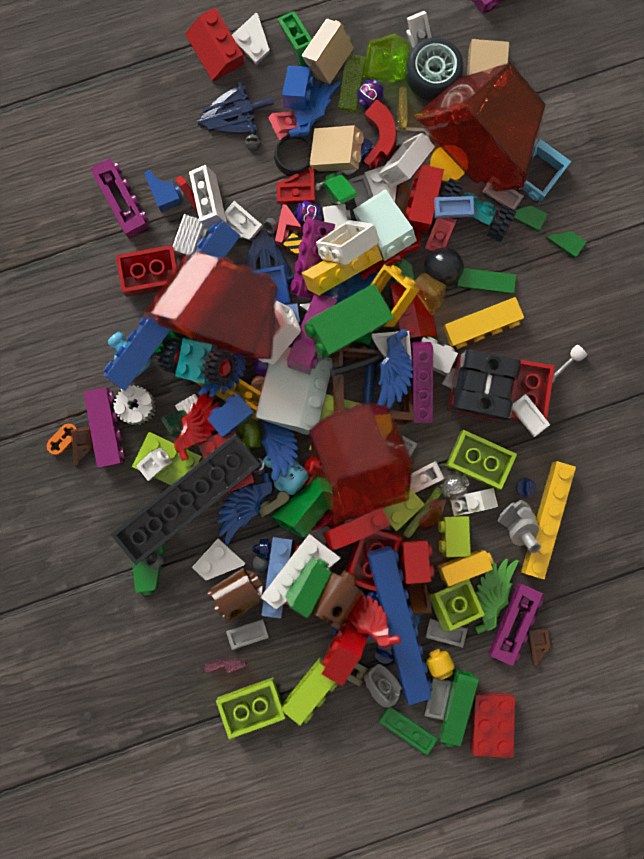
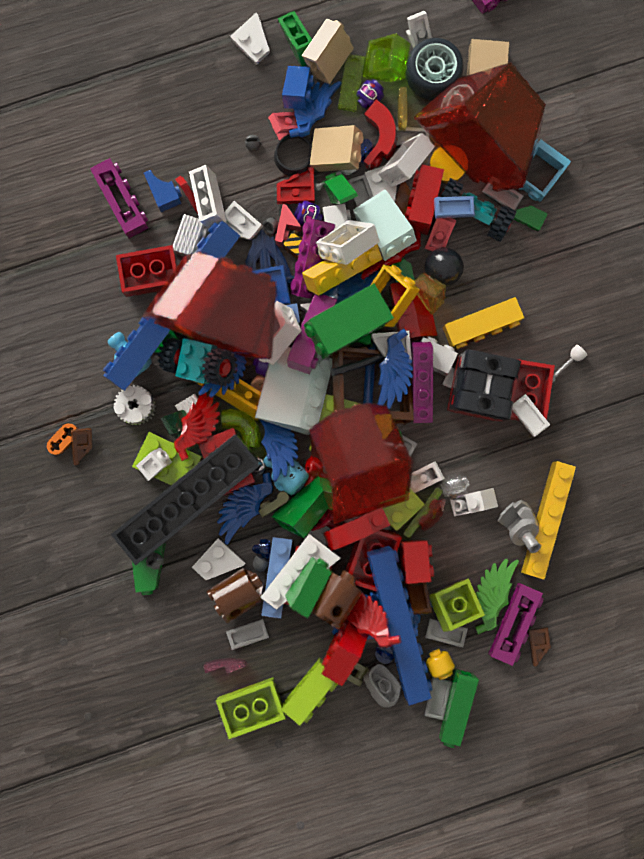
magenta brick [83,387,126,468] -> none
red slope [185,7,245,82] -> none
dark blue bar [197,82,274,135] -> none
blue brick [208,394,255,438] -> none
green tile [378,707,438,756] -> none
lime brick [437,516,470,557] -> none
yellow window [437,549,494,587] -> none
lime brick [445,430,517,490] -> none
green tile [457,268,516,294] -> none
red brick [470,691,515,758] -> none
clear blue tile [516,478,536,498] -> none
green tile [546,231,587,258] -> none

